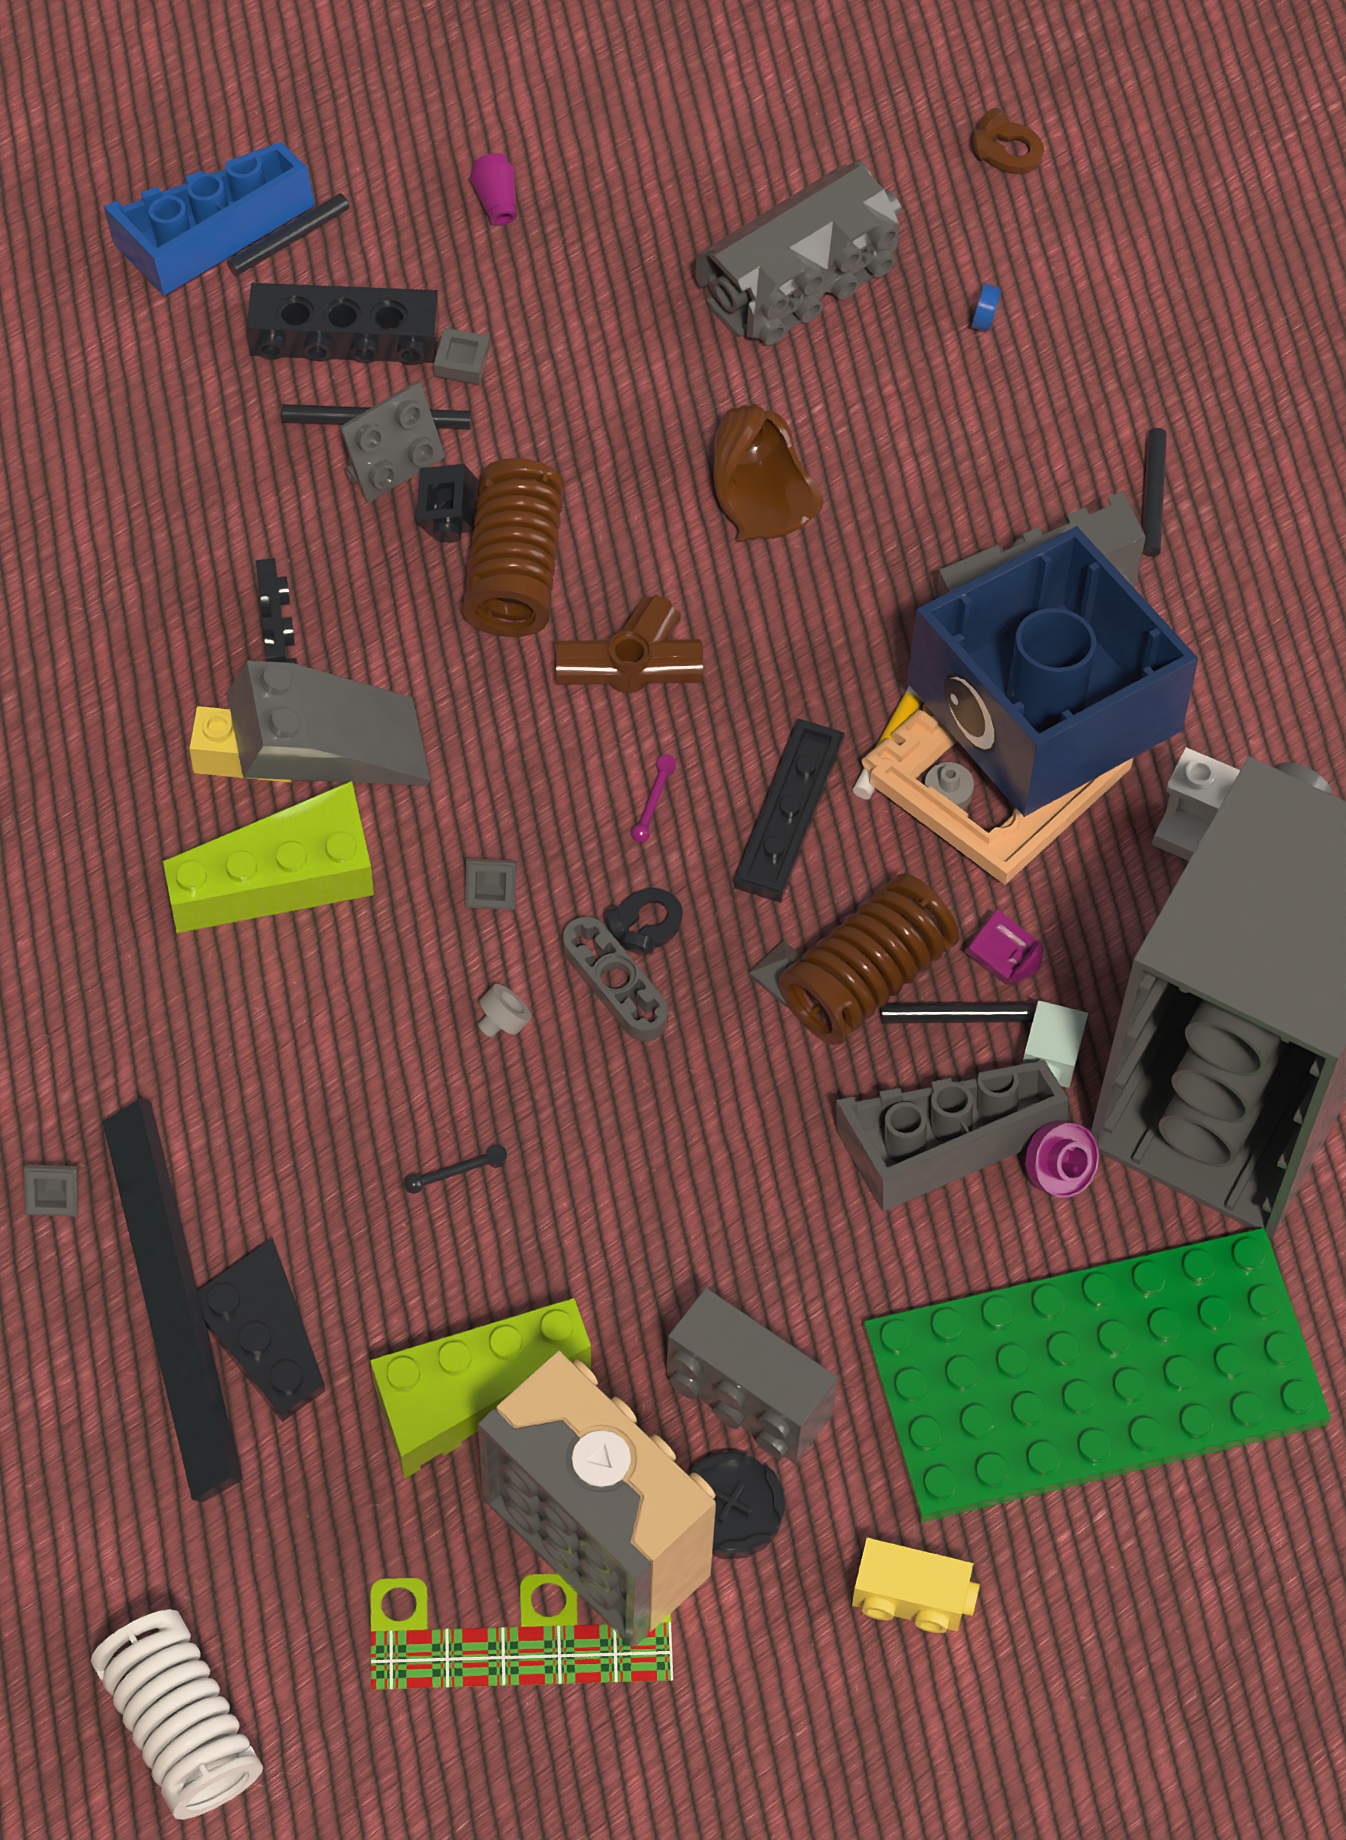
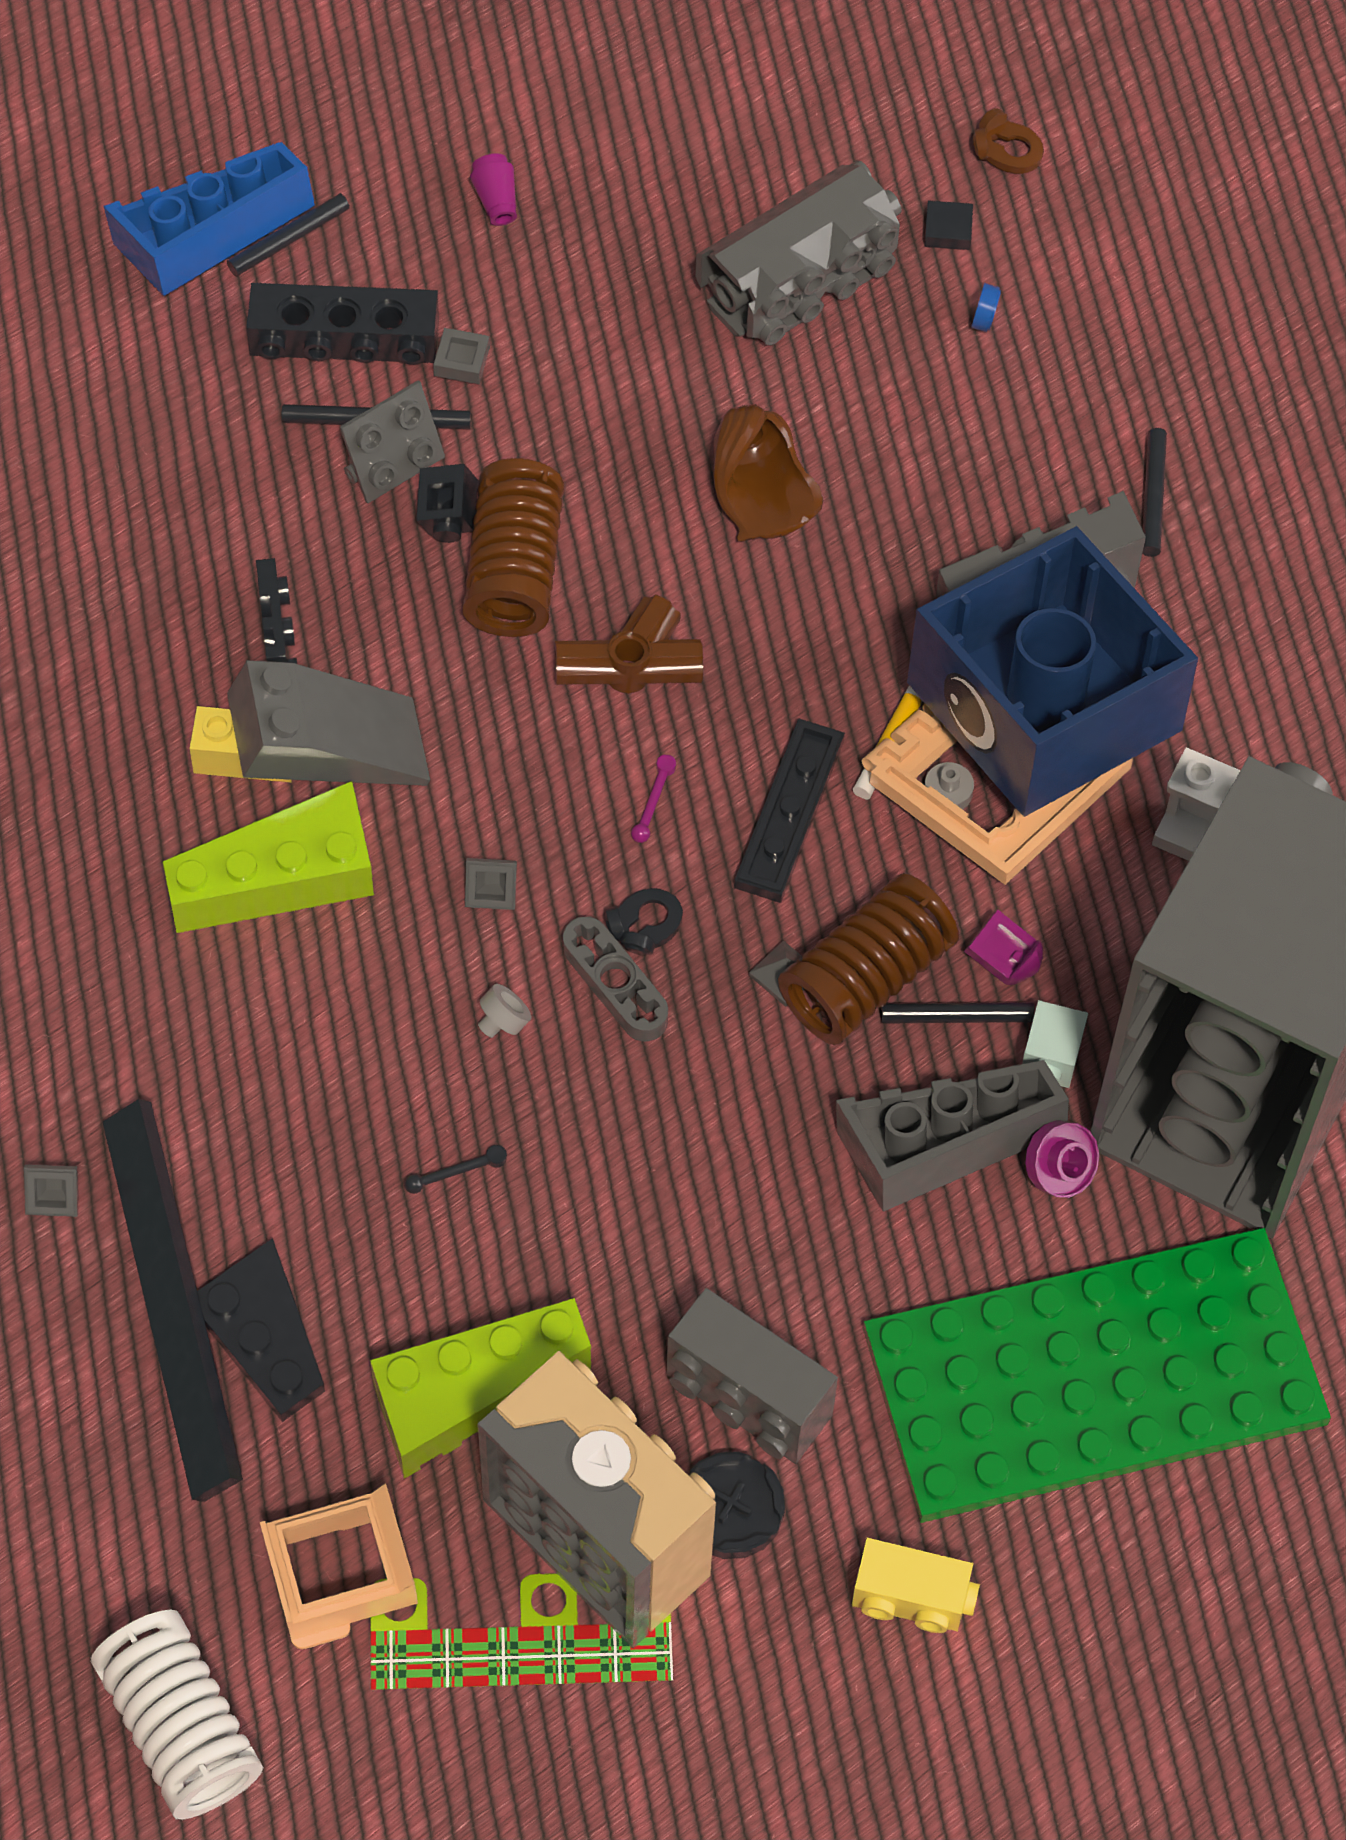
none -> light nougat piece [260,1484,418,1649]
none -> black tile [925,200,973,250]

